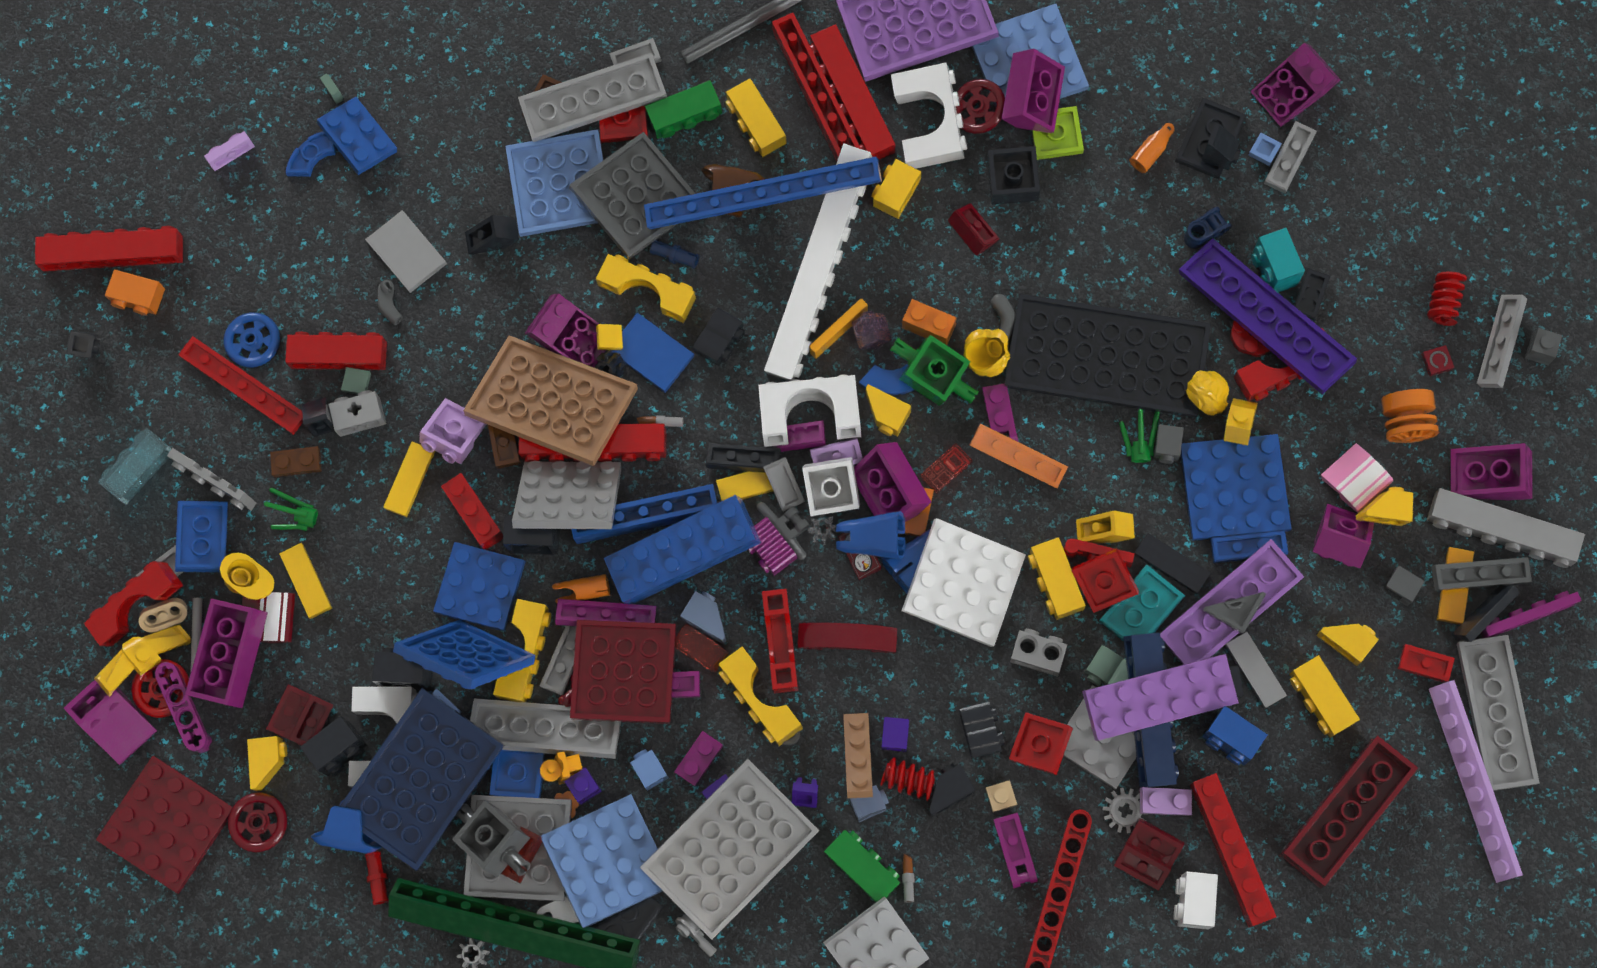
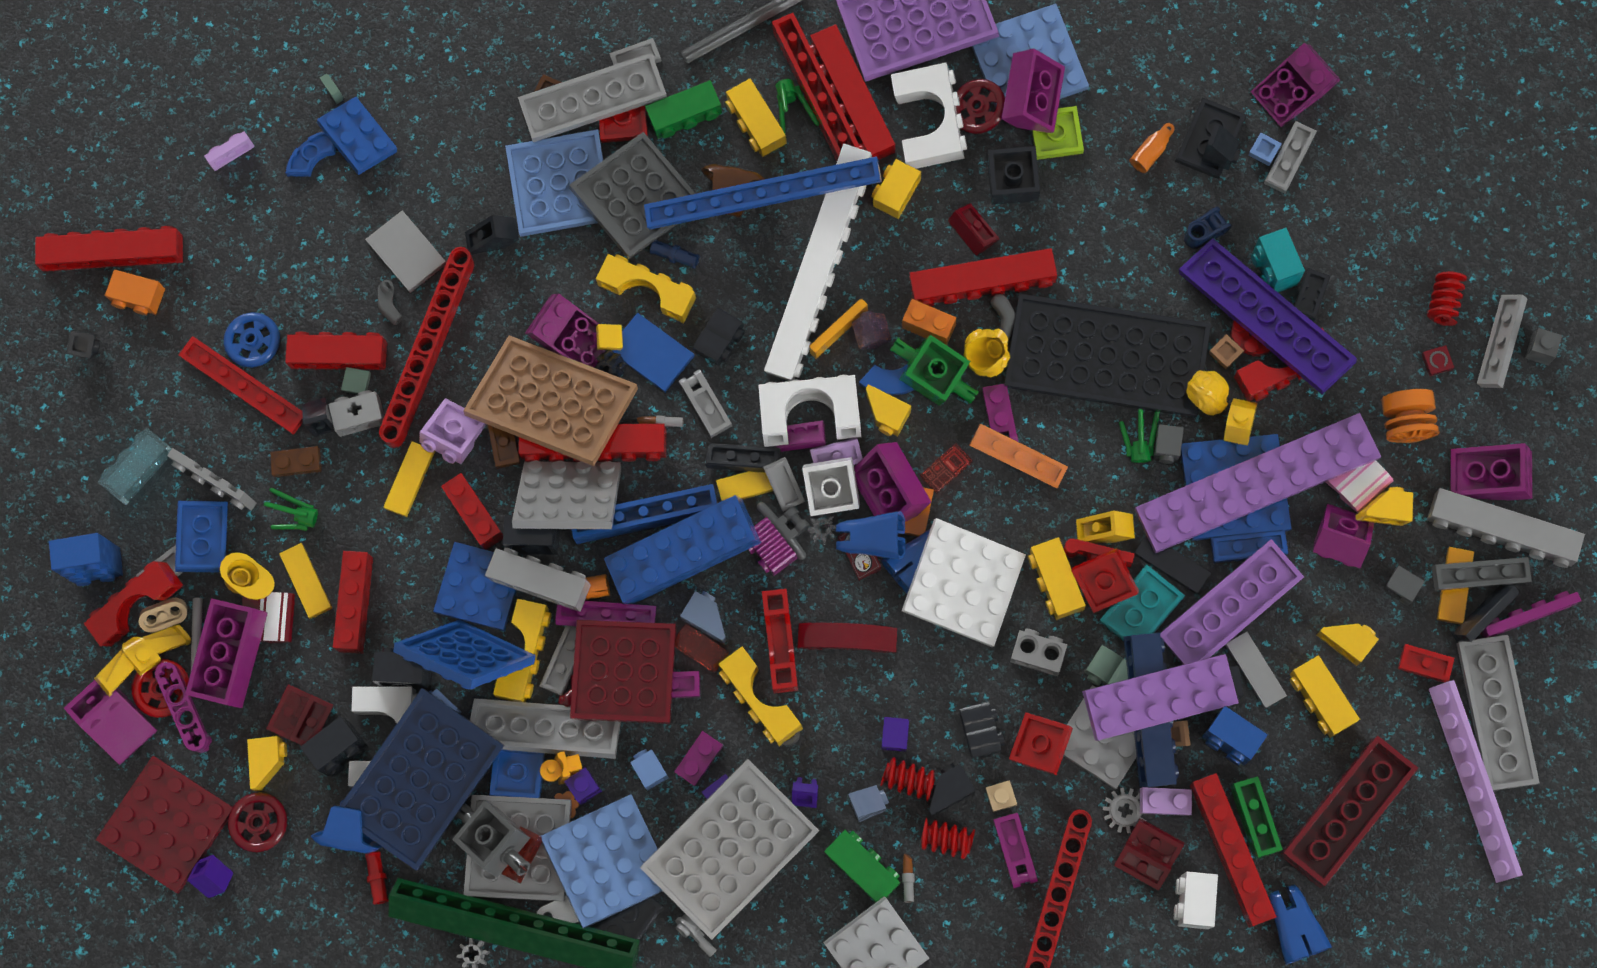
medium nougat plate [843,713,873,799] -> none
dark grey tile [1202,592,1266,634] -> none
none -> blue brick [49,533,123,586]
none -> dark purple panel [187,855,233,898]
none -> red brick [333,551,373,654]
none -> red beam [379,247,475,448]
none -> light grey brick [485,547,591,612]
none -> light grey plate [679,369,732,438]
none -> green plant [775,79,819,133]
none -> red brick [909,248,1057,307]
none -> red piece [920,817,975,860]
none -> medium lavender plate [1135,413,1381,553]
none -> medium nougat plate [1171,720,1190,747]
none -> medium nougat plate [1209,334,1244,369]
none -> green brick [1230,776,1283,860]
none -> blue piece [1270,885,1332,965]

